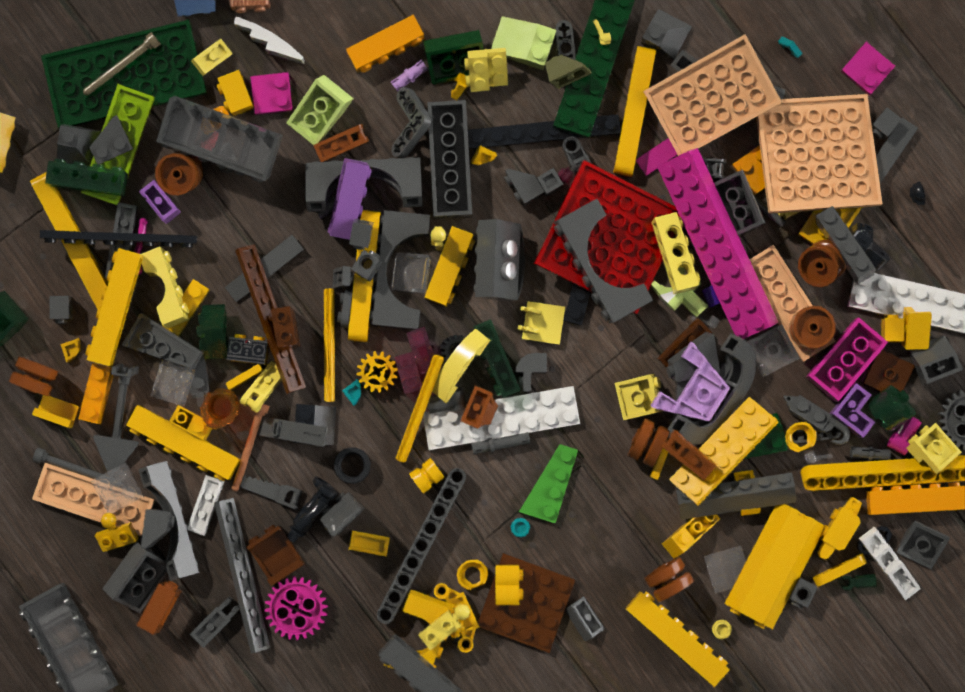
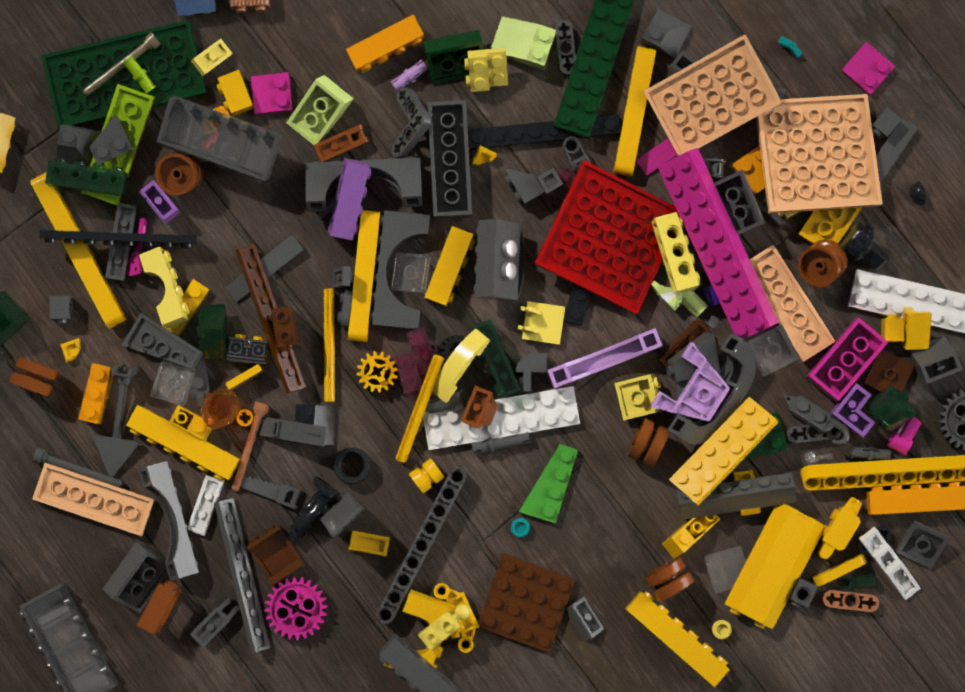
yellow panel [32,395,80,428] -> none
yellow brick [85,248,144,366] -> none
clear plate [91,463,144,514] -> none
yellow plate [95,513,139,552] -> none
dark grey slope [141,509,175,549] -> none
white slope [234,17,305,64] -> none
light yellow plate [240,361,282,413] -> none
teal tile [342,379,362,406] -> none
dark grey brick [349,219,374,250] -> none
dark grey brick [351,250,382,282] -> none
light yellow plate [431,227,446,250] -> none
yellow tile [451,73,466,100] -> none
yellow piece [457,560,488,590] -> none
yellow brick [495,565,523,605] -> none
olive slope [545,55,591,89] -> none
dark grey arch [554,198,653,323] -> none
light yellow hand [593,20,611,45] -> none
yellow tile [650,448,668,480] -> none
dark orange plate [662,430,717,480] -> none
yellow piece [785,422,817,452] -> none
dark orange wheel [789,306,836,350] -> none
dark grey arch [816,206,875,285] -> none
light yellow plate [906,423,961,474] -> none
none -> lime pin [123,55,156,94]
none -> yellow bush [236,409,254,427]
none -> lavender arch [547,328,663,389]
none -> nougat beam [822,590,879,612]

